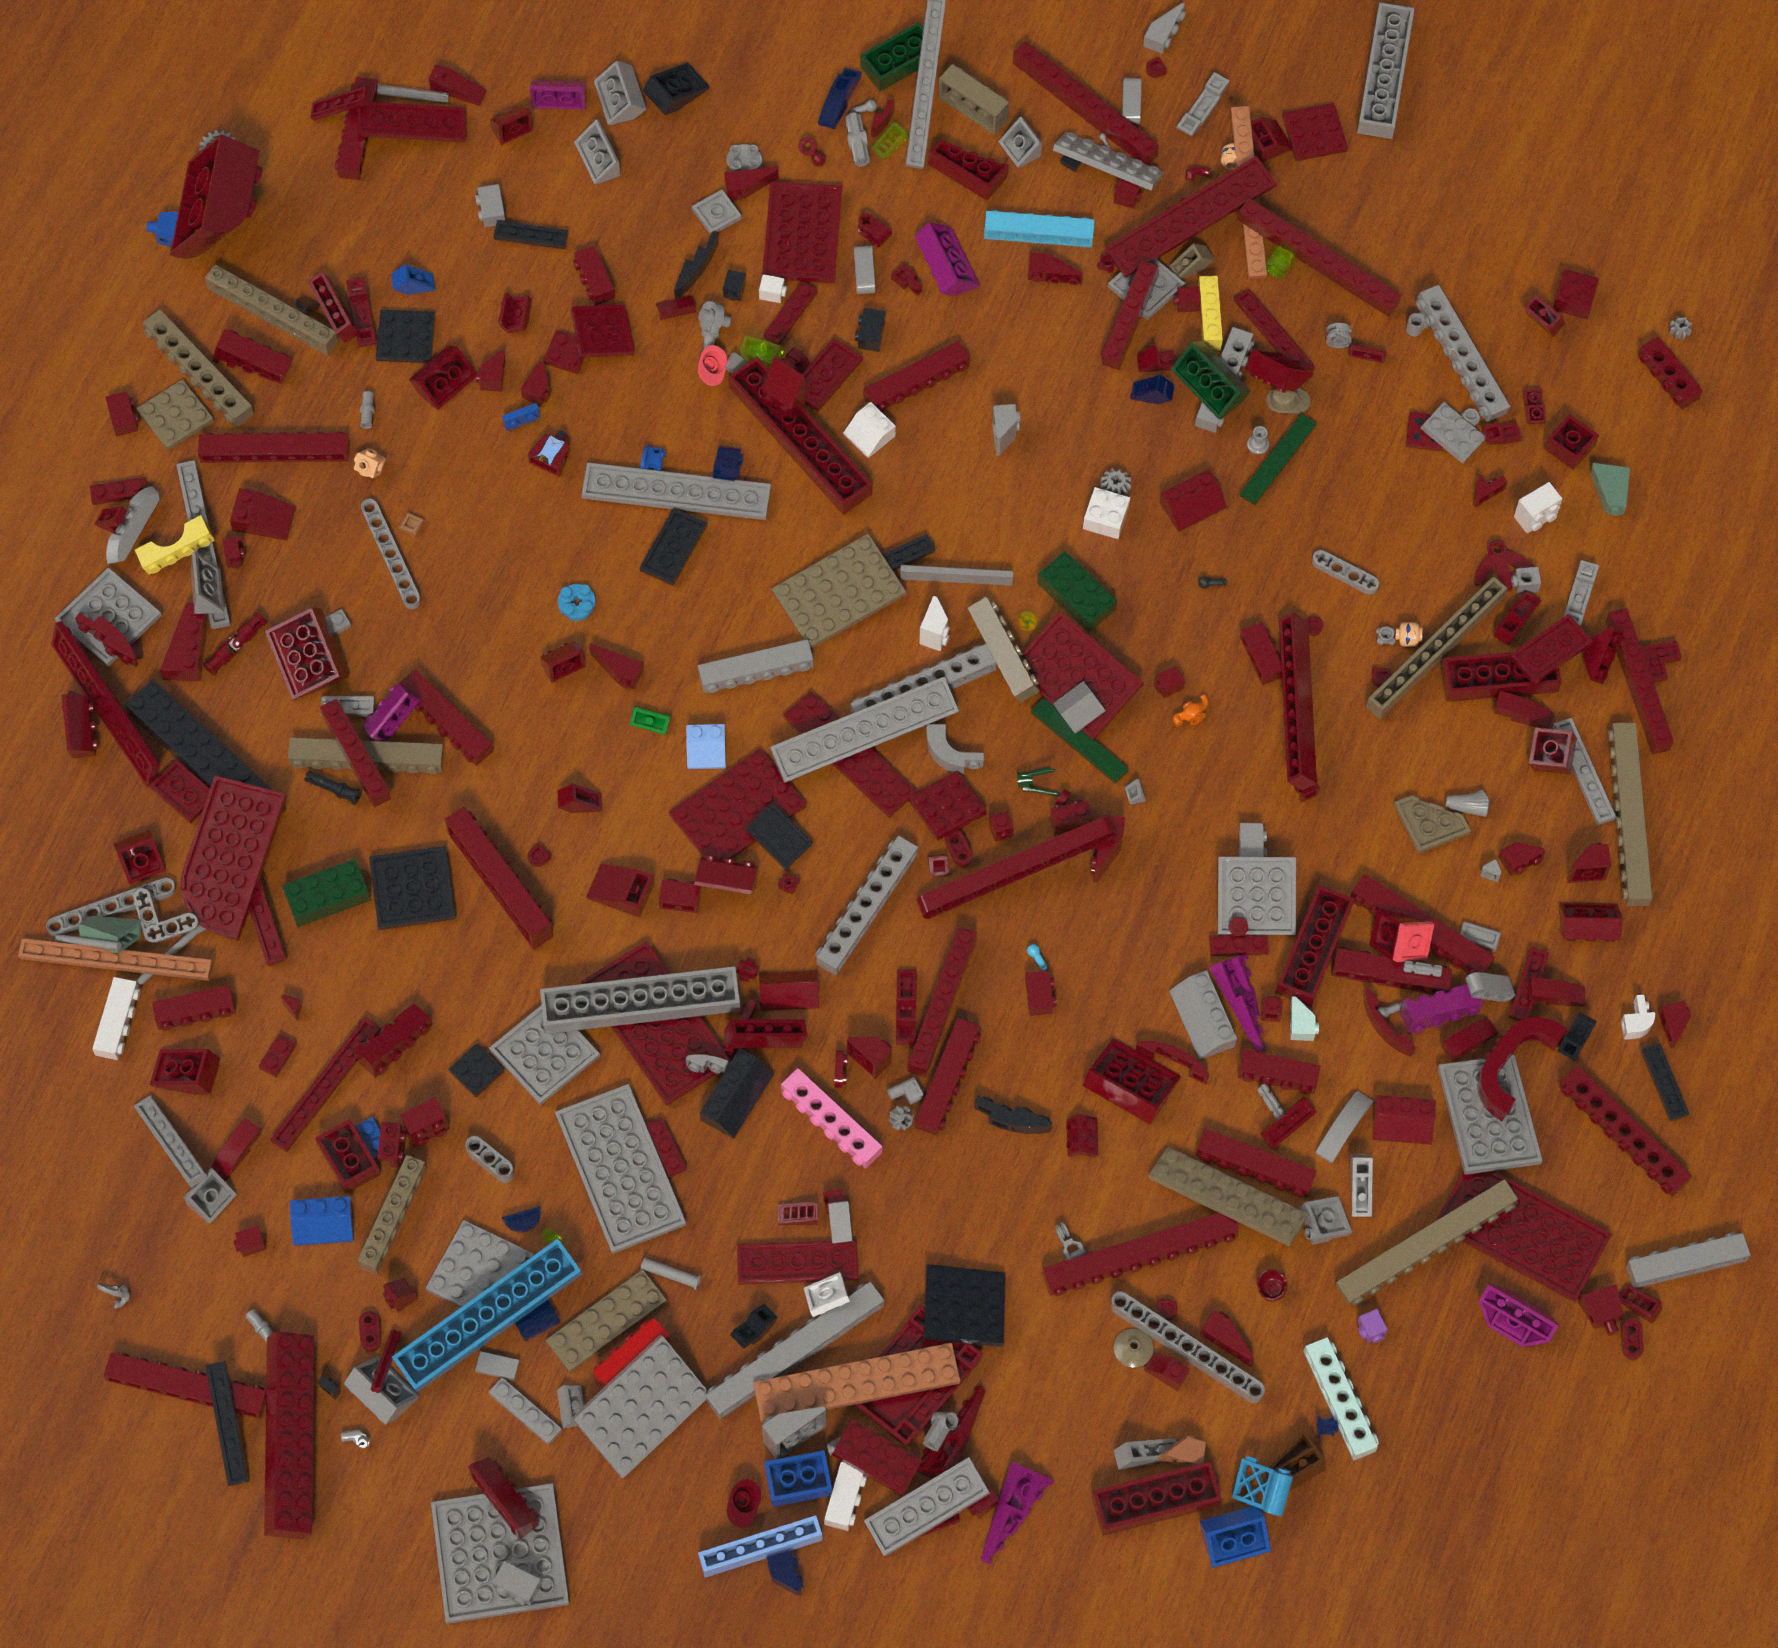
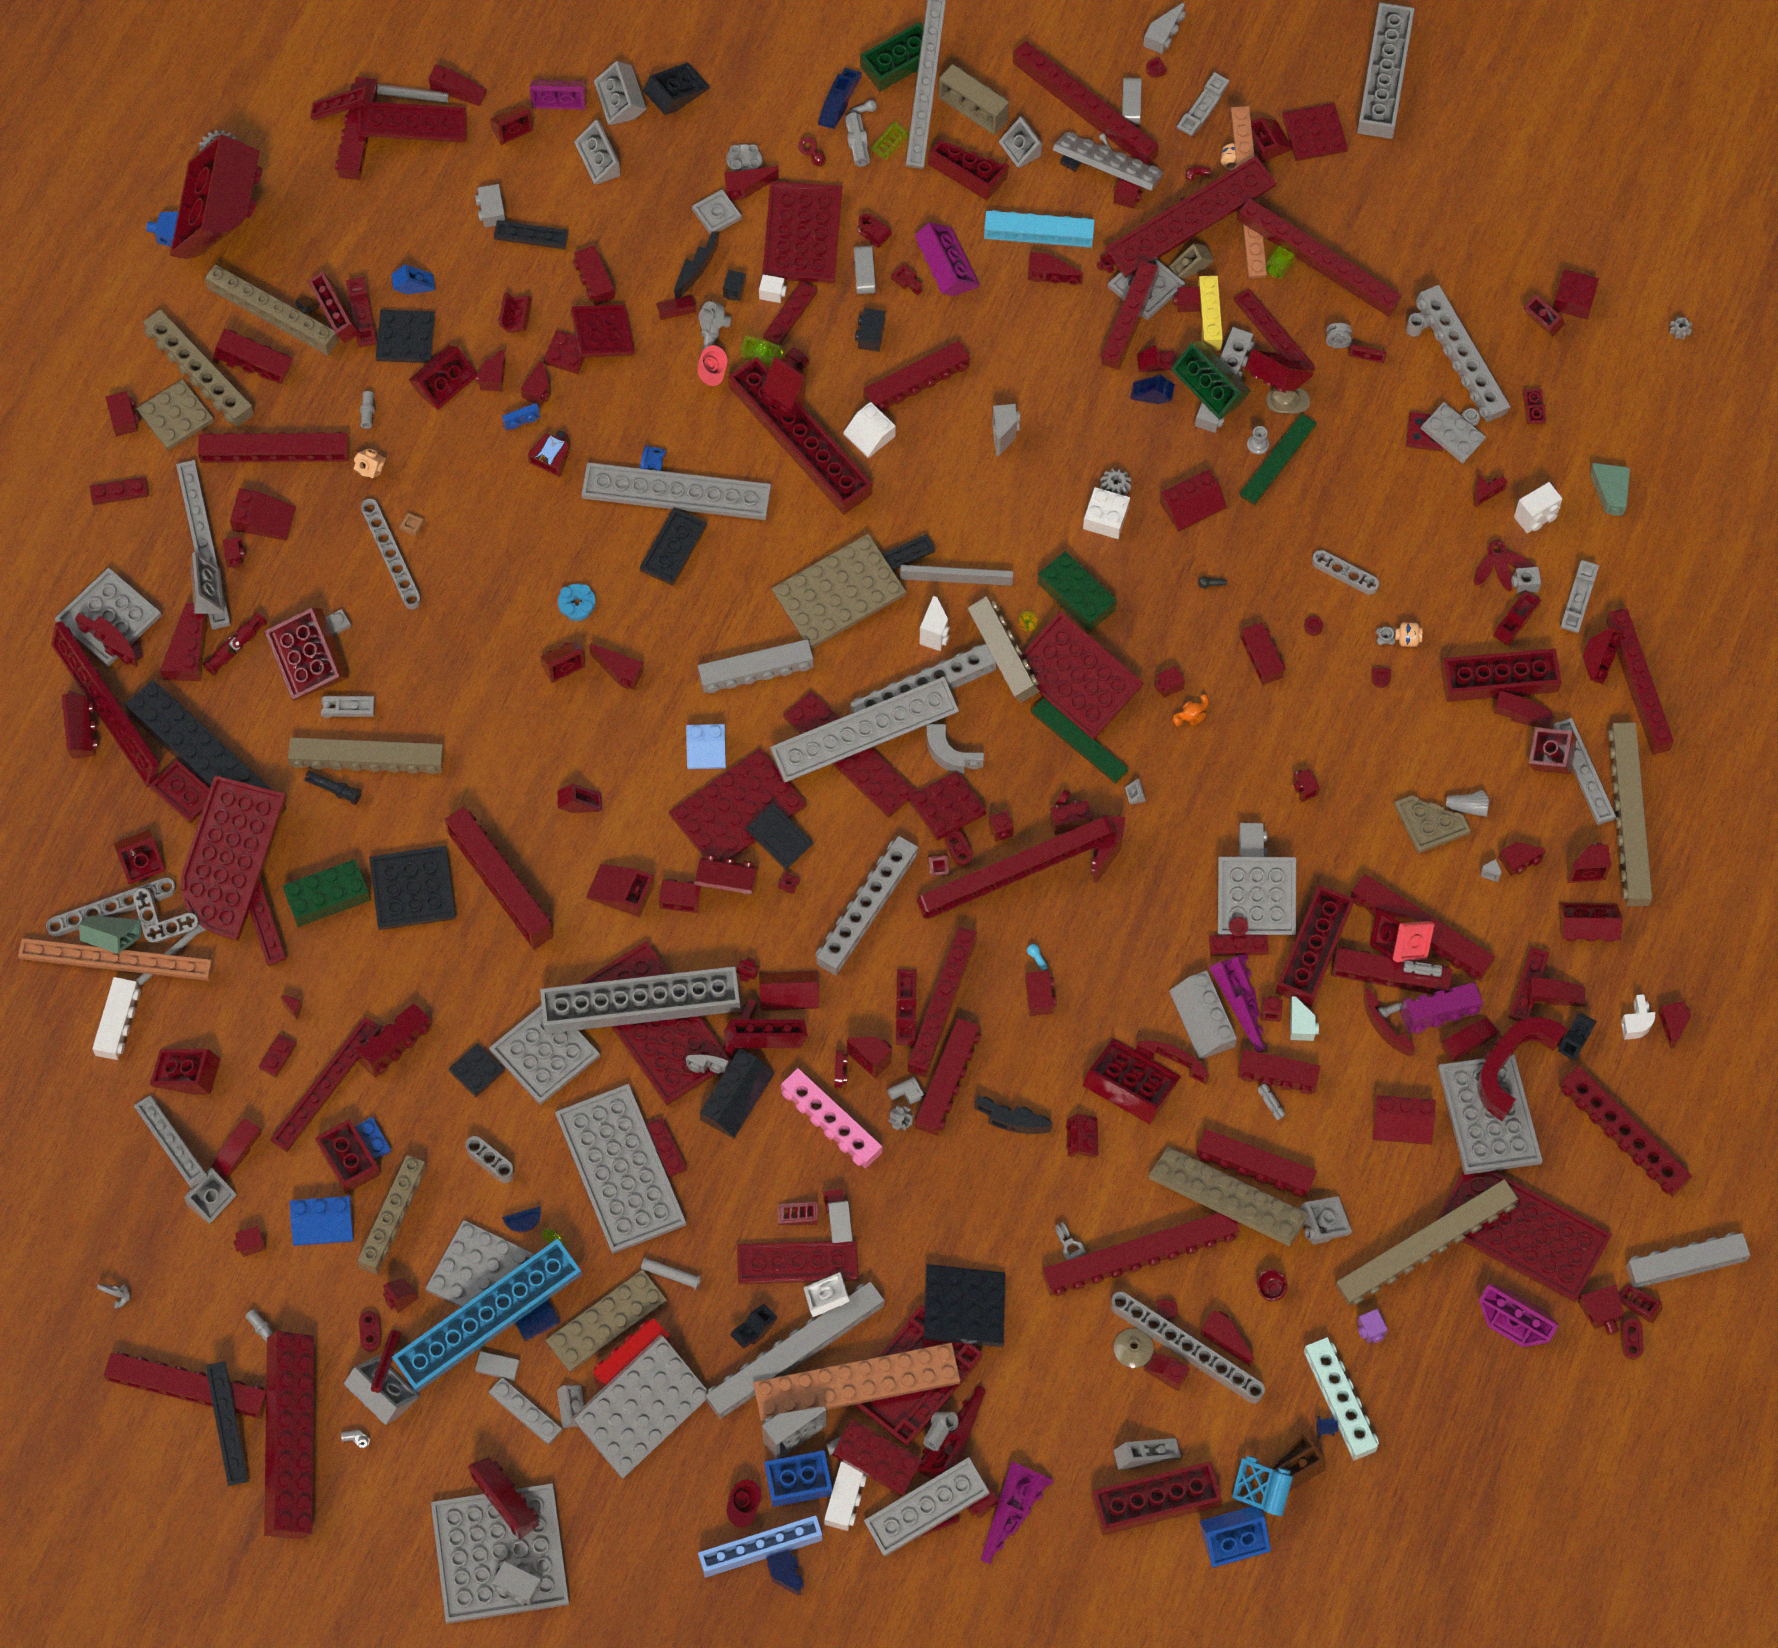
light grey bar [55,934,122,950] -> none
dark red slope [94,506,127,534] -> none
light grey brick [106,486,160,564] -> none
light yellow arch [135,515,215,575] -> none
dark red brick [152,985,236,1031] -> none
black plate [318,1376,340,1400] -> none
dark red brick [320,698,391,808] -> none
magenta slope [363,683,421,742] -> none
dark red bracket [377,1122,406,1168] -> none
dark red brick [399,669,493,766] -> none
dark red brick [400,1097,449,1147] -> none
dark red tile [528,843,551,867] -> none
green slope [629,706,672,735] -> none
clear blue brick [713,445,744,481] -> none
light grey tile [725,352,748,374] -> none
dark red plate [802,338,863,412] -> none
dark red slope [871,100,895,138] -> none
dark green plant [1017,767,1061,796] -> none
light grey slope [1053,681,1106,734] -> none
nougat slope [1158,1436,1206,1467] -> none
dark red plate [1260,1097,1317,1149] -> none
dark red brick [1279,613,1317,790] -> none
light grey slope [1315,1091,1374,1164] -> none
light grey slope [1350,1154,1373,1217] -> none
dark tan brick [1366,576,1507,719] -> none
light grey tile [1460,921,1501,952] -> none
light grey beam [1466,972,1515,1002] -> none
dark red slope [1481,422,1522,445] -> none
dark red plate [1510,614,1593,685] -> none
dark red brick [1544,414,1599,470] -> none
dark red brick [1638,336,1703,409] -> none
dark red plate [1641,641,1682,683] -> none
black plate [1641,1043,1689,1122] -> none

